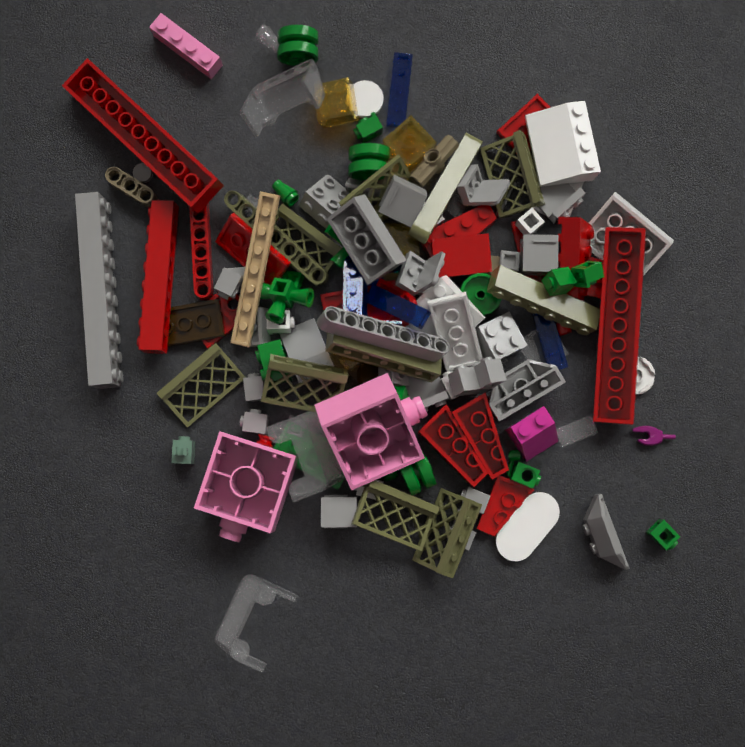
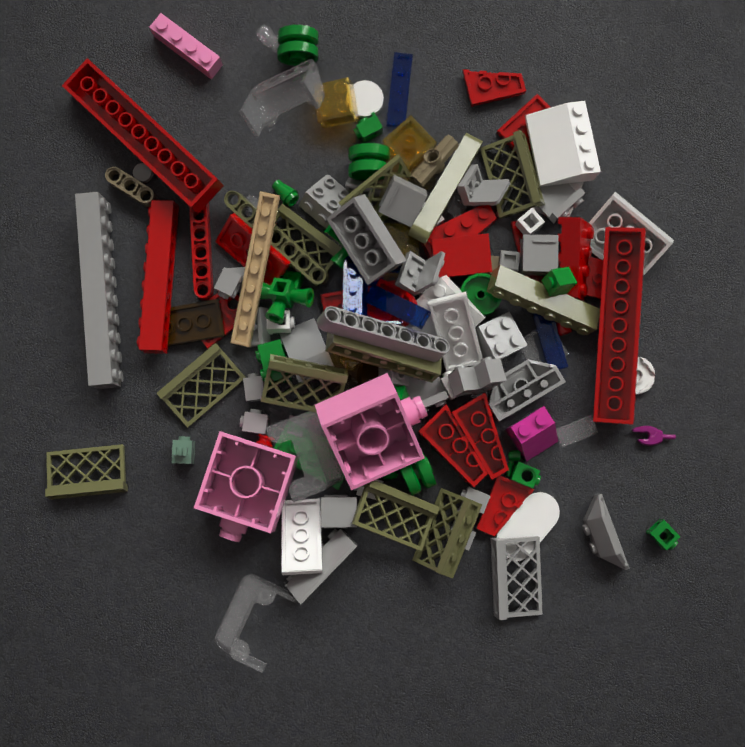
green brick [571,261,604,288] -> none
none -> olive fence [45,444,128,500]
none -> white tile [282,498,322,575]
none -> light grey slope [285,528,358,604]
none -> red wing [462,69,526,107]
none -> light grey fence [491,536,543,620]

